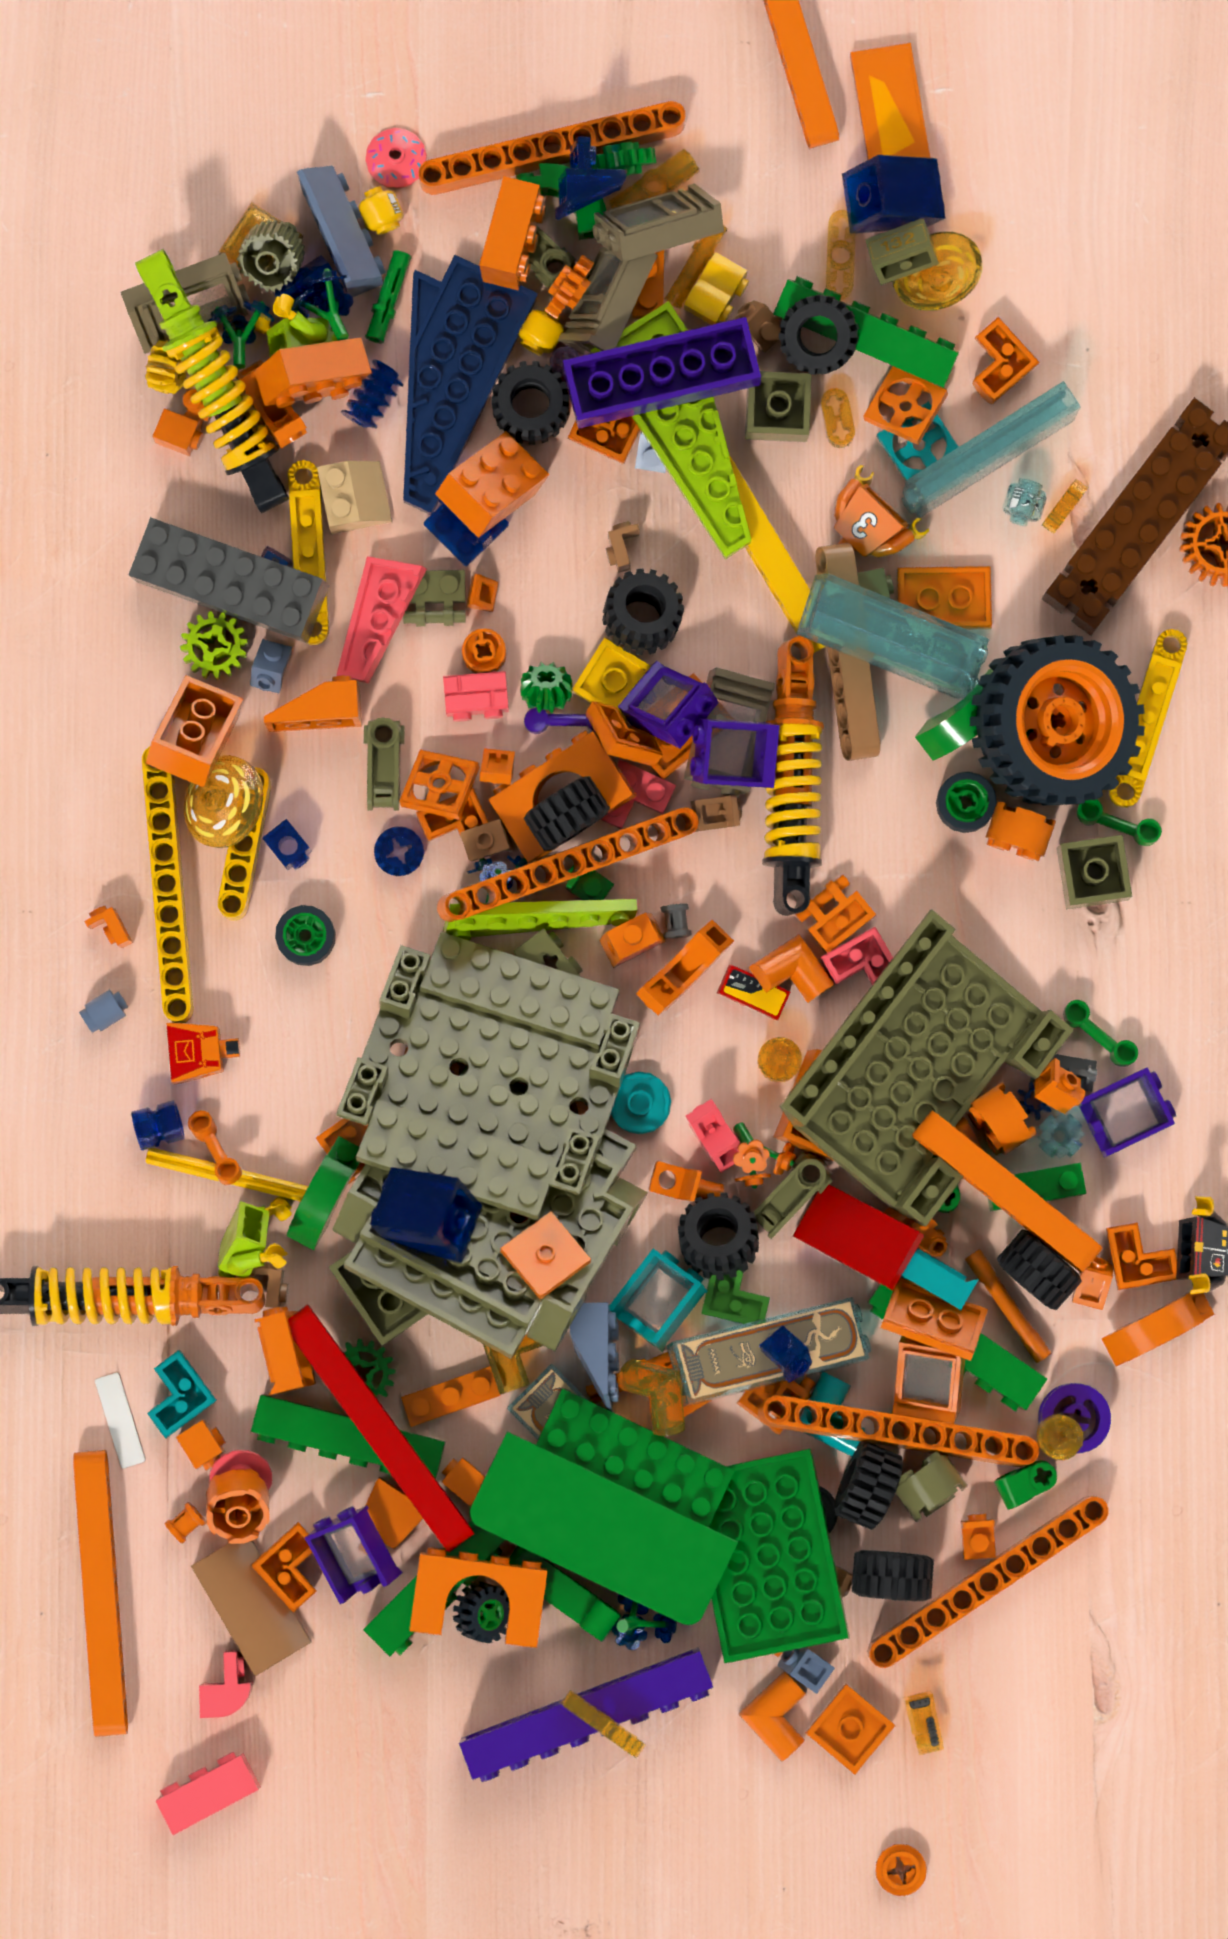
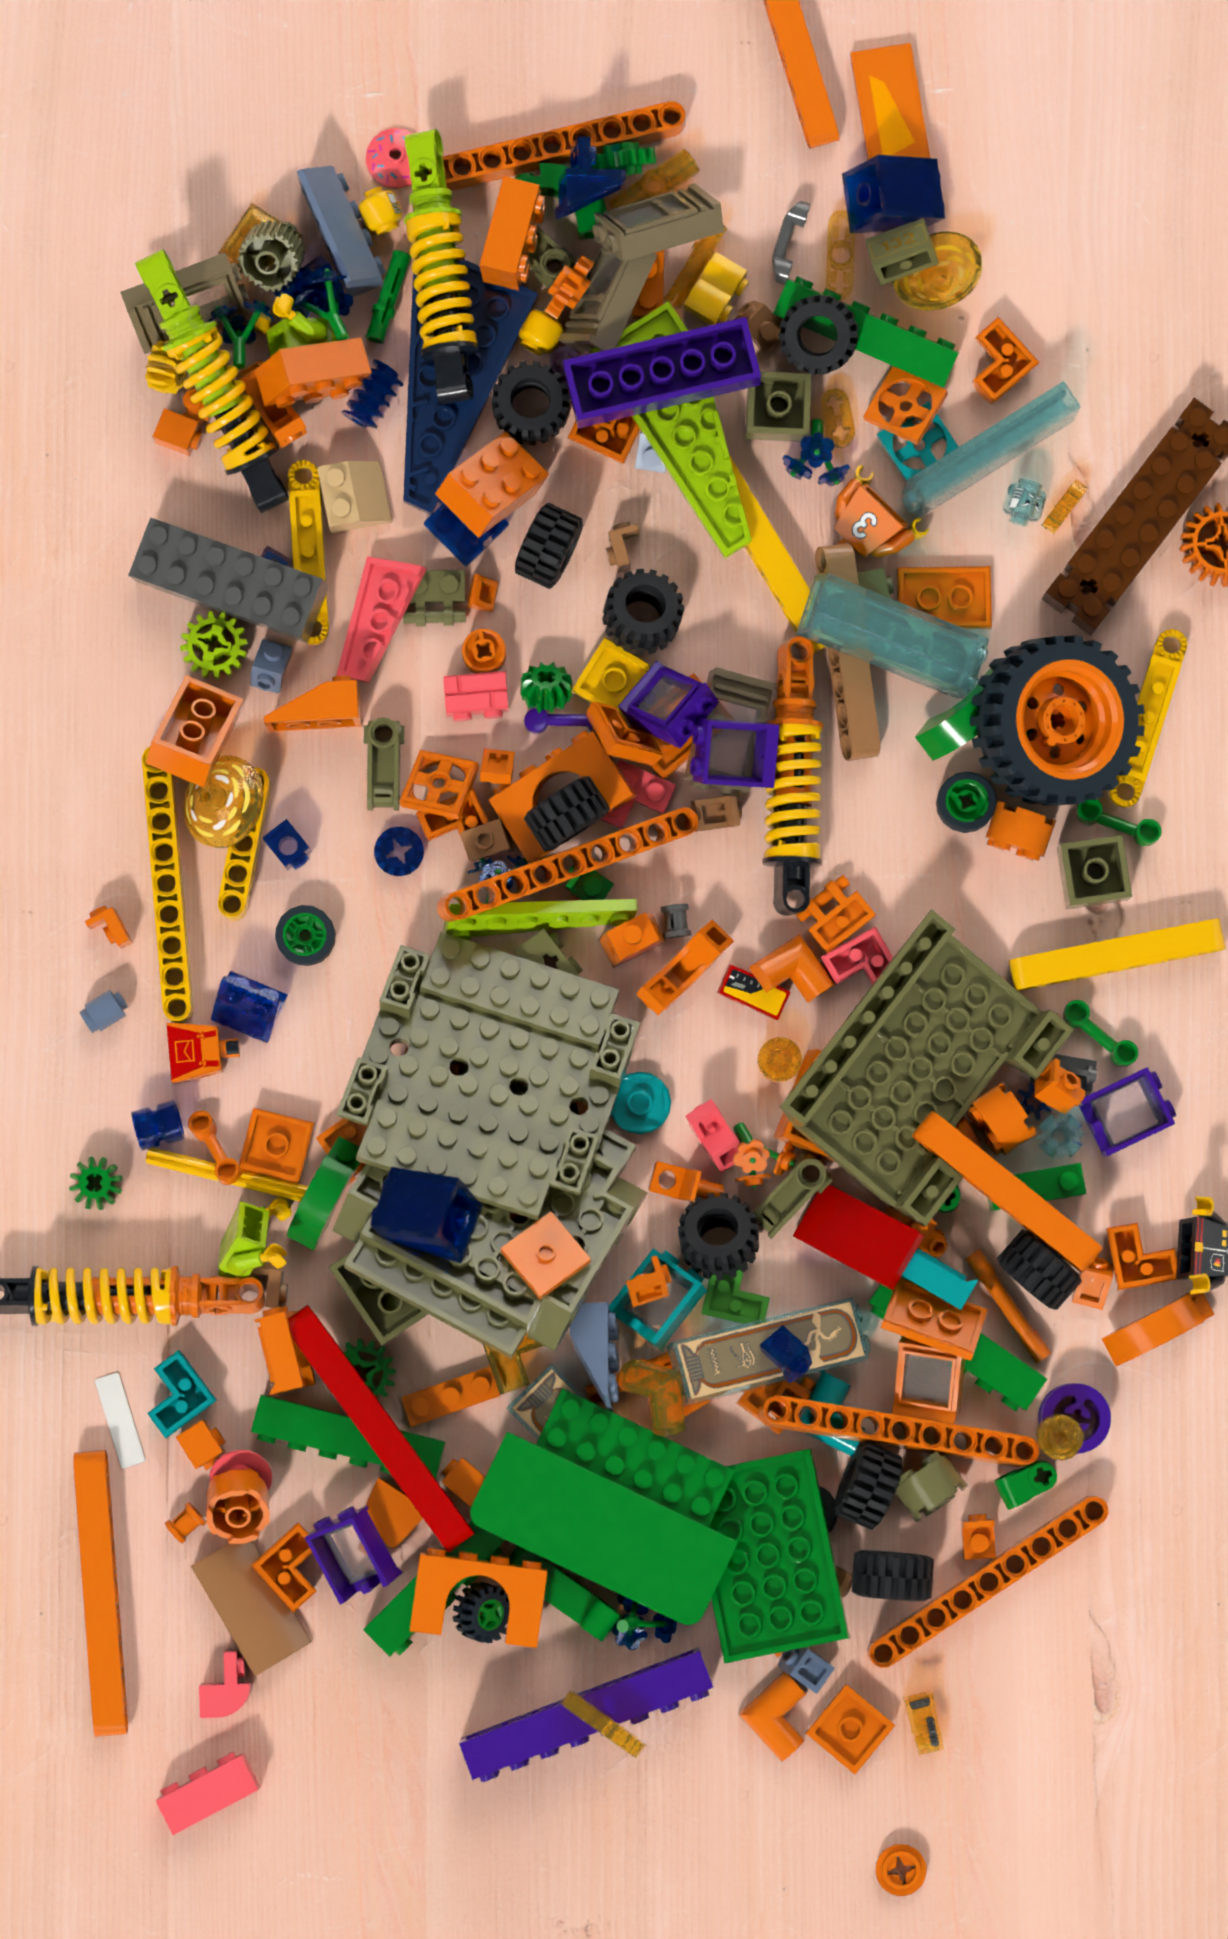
none -> green gear [69,1157,123,1210]
none -> clear blue bracket [211,971,288,1043]
none -> orange plate [239,1107,315,1184]
none -> piece [404,129,480,405]
none -> black tyre [515,502,583,589]
none -> orange bracket [626,1255,672,1307]
none -> dark grey bar [772,201,810,285]
none -> clear blue plant [782,419,850,486]
none -> yellow beam [1008,918,1226,991]

